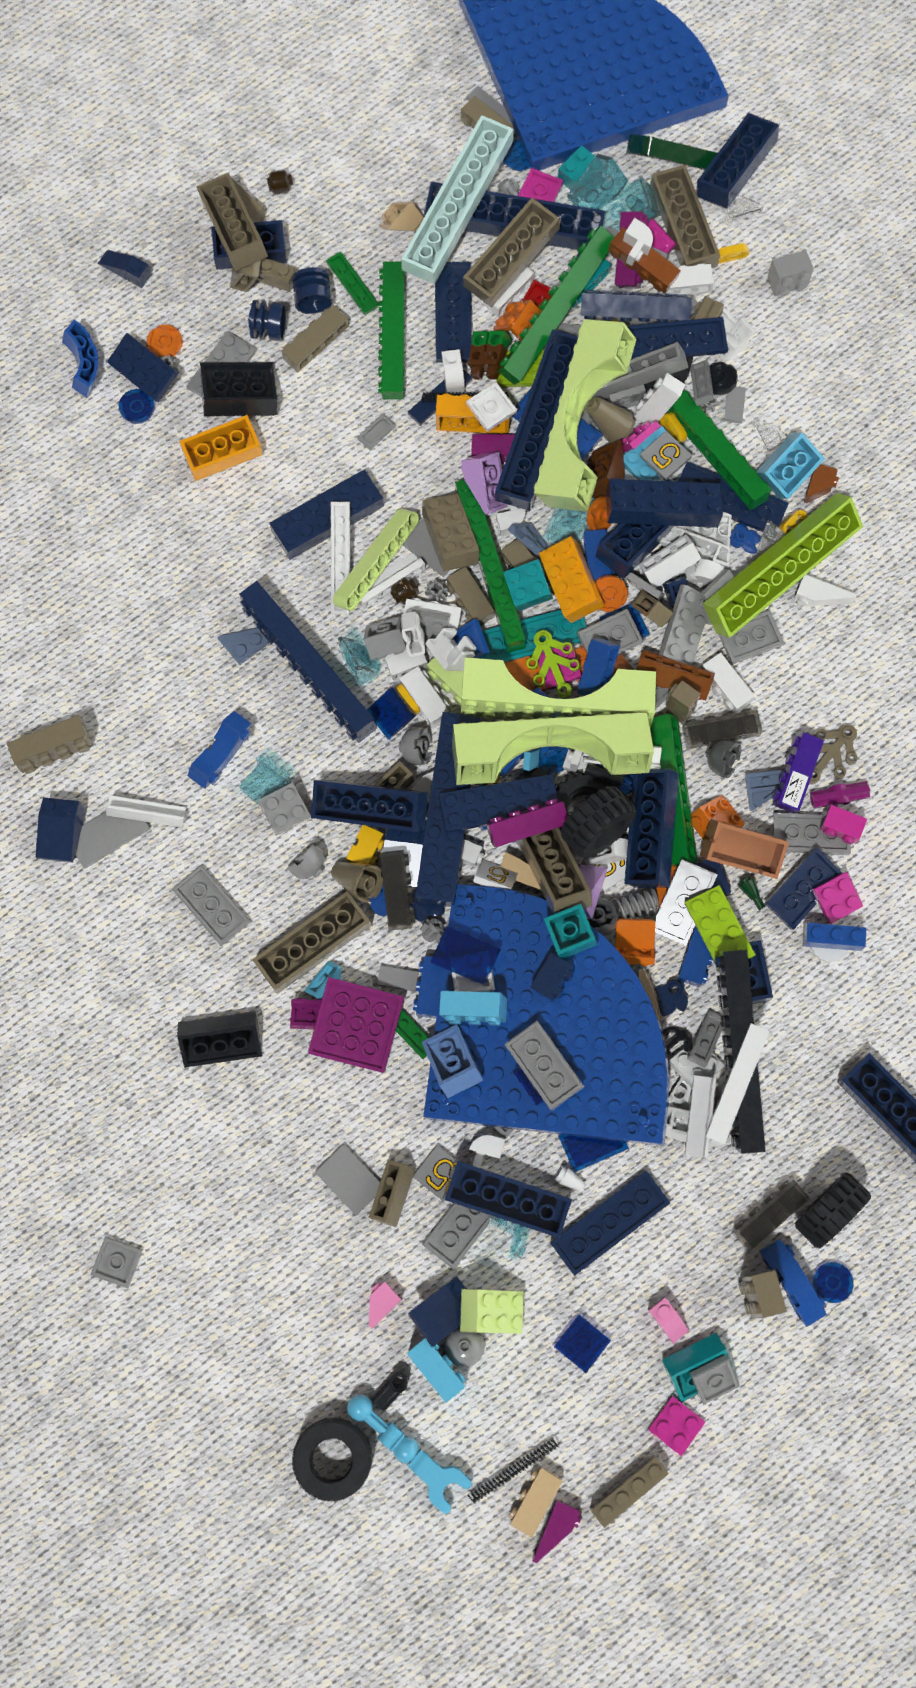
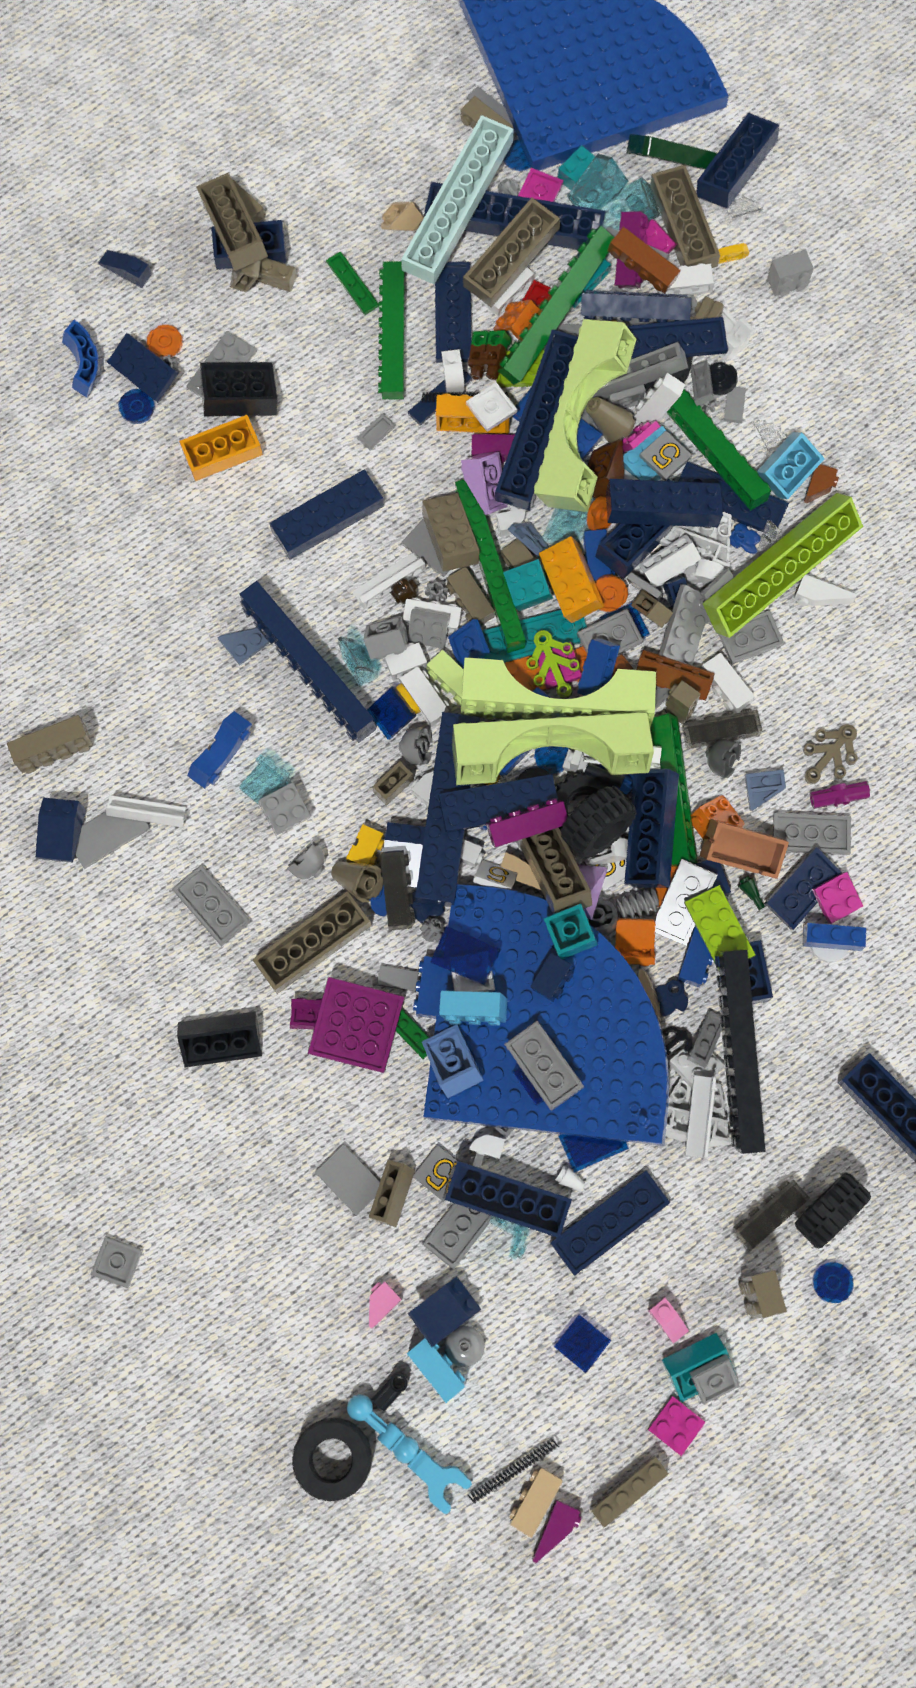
dark blue wheel [248,300,286,342] -> none
dark brown head [266,169,293,195] -> none
dark tan brick [282,305,349,373] -> none
dark blue wheel [292,267,332,314] -> none
medium azure slope [304,961,342,999] -> none
dark blue brick [311,779,428,832] -> none
white tile [331,502,350,614] -> none
yellowish green beam [333,508,419,611] -> none
white brick [401,612,425,657] -> none
white panel [425,628,476,671] -> none
yellowish green brick [460,1289,524,1334] -> none
medium azure tile [523,748,540,771] -> none
white brick [622,218,653,266] -> none
yellow beam [659,412,687,444] -> none
white tile [705,1023,770,1145] -> none
blue brick [759,1239,827,1328] -> none
dark purple brick [772,732,824,813] -> none
yellow beam [778,510,808,538] -> none
dark pink brick [820,805,867,844] -> none

